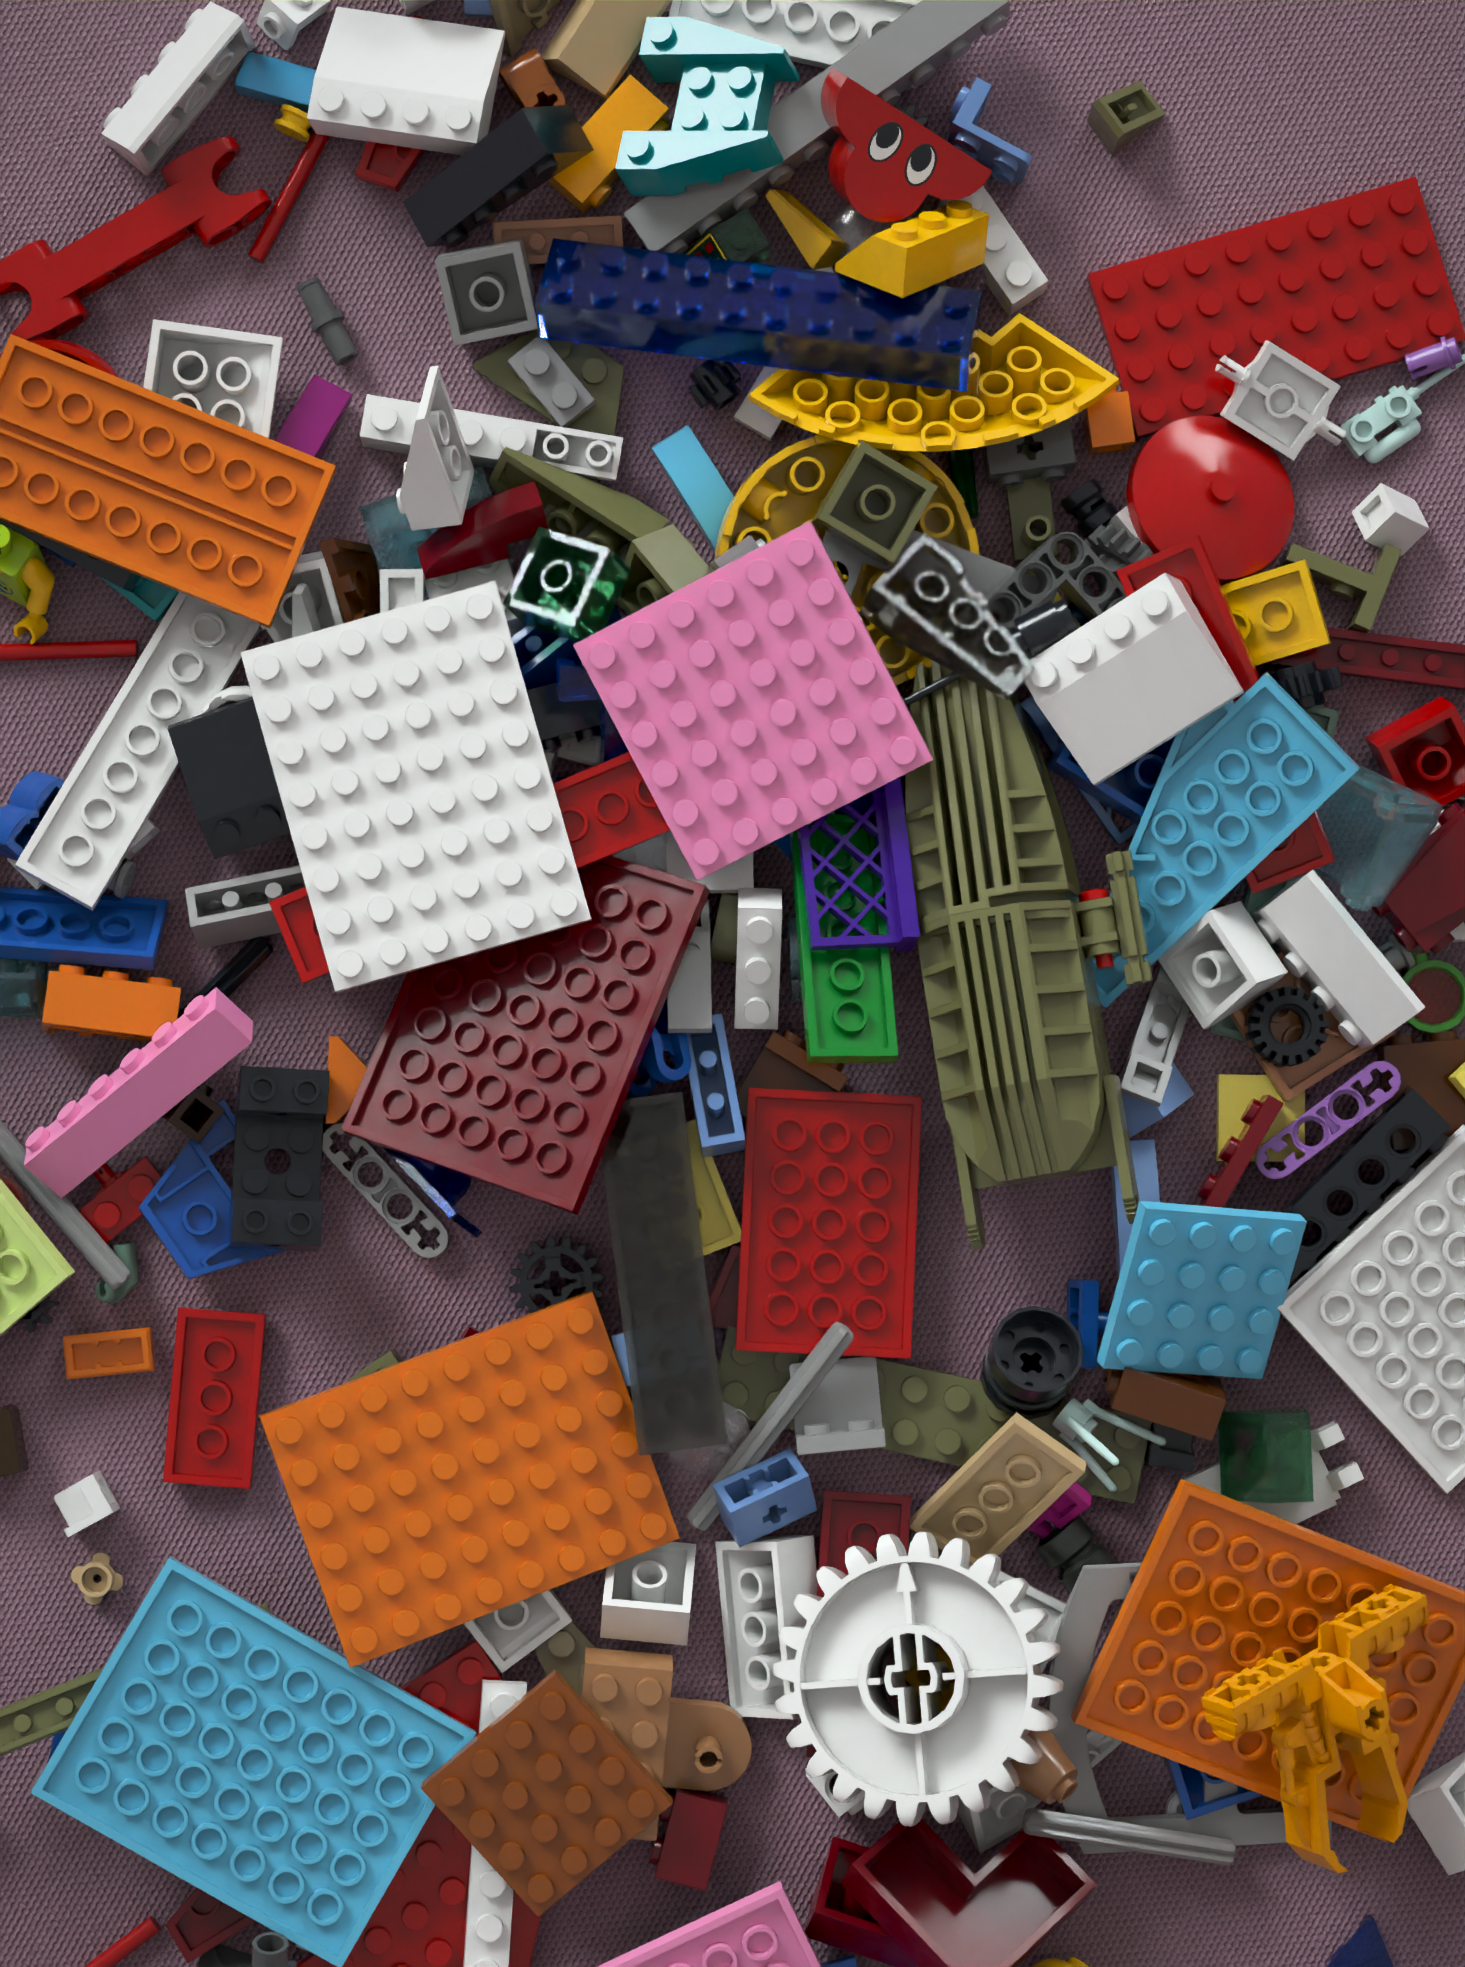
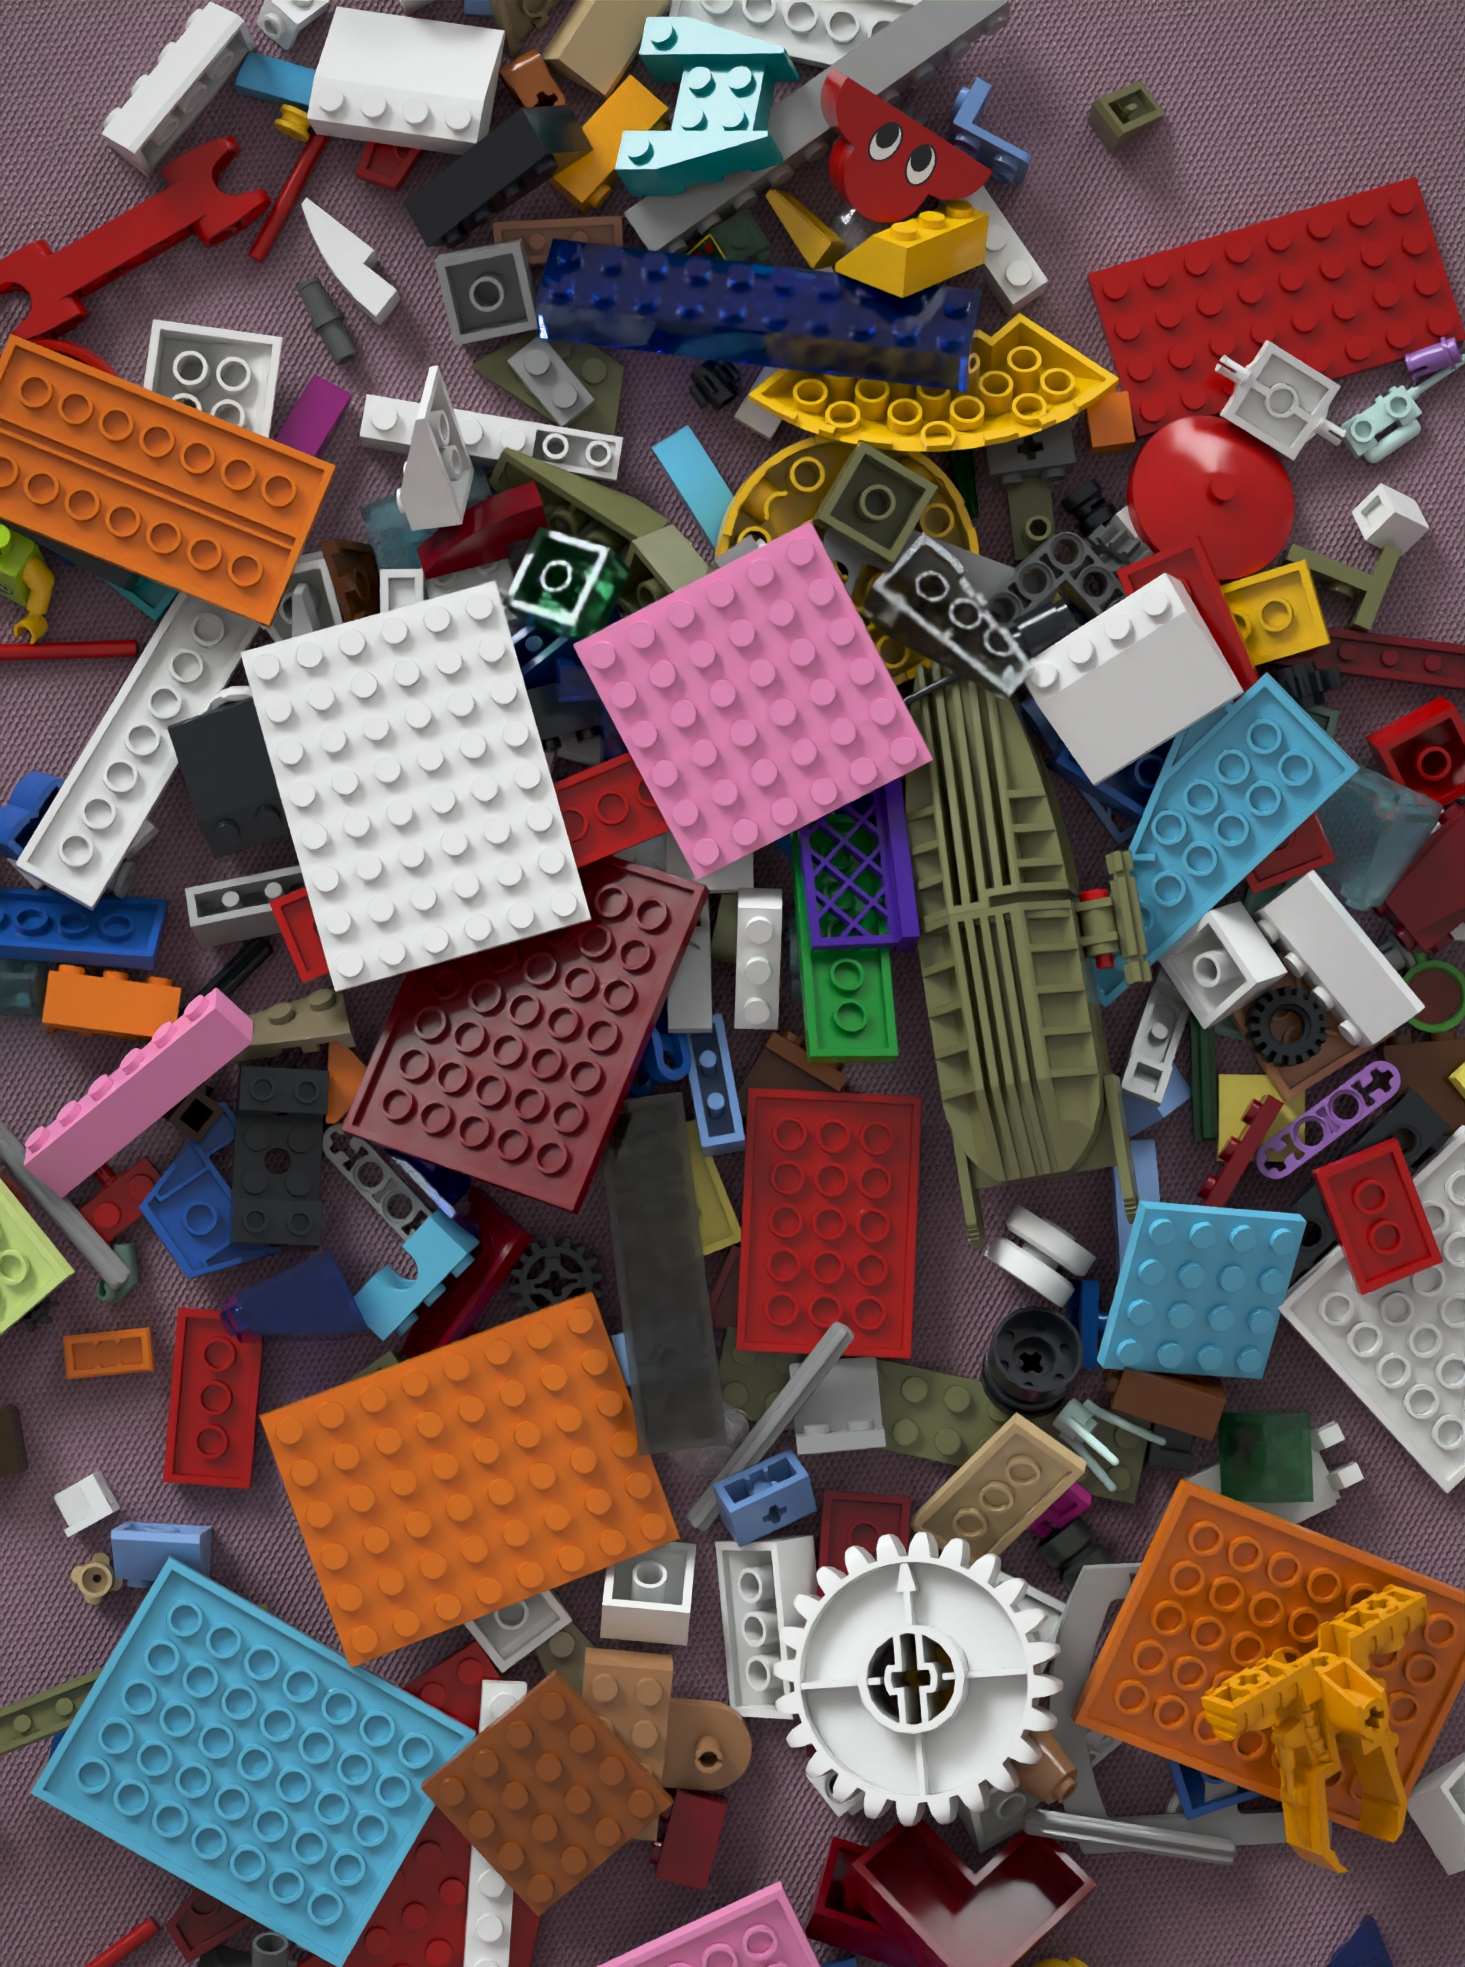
none -> light blue slope [111,1522,212,1588]
none -> clear blue slope [220,1249,368,1343]
none -> dark tan wing [228,987,356,1063]
none -> white slope [301,197,401,326]
none -> medium azure arch [346,1206,480,1341]
none -> dark red wing [402,1186,533,1359]
none -> white wheel [984,1205,1097,1308]
none -> dark green axle [1189,1014,1218,1141]
none -> red plate [1312,1138,1443,1295]

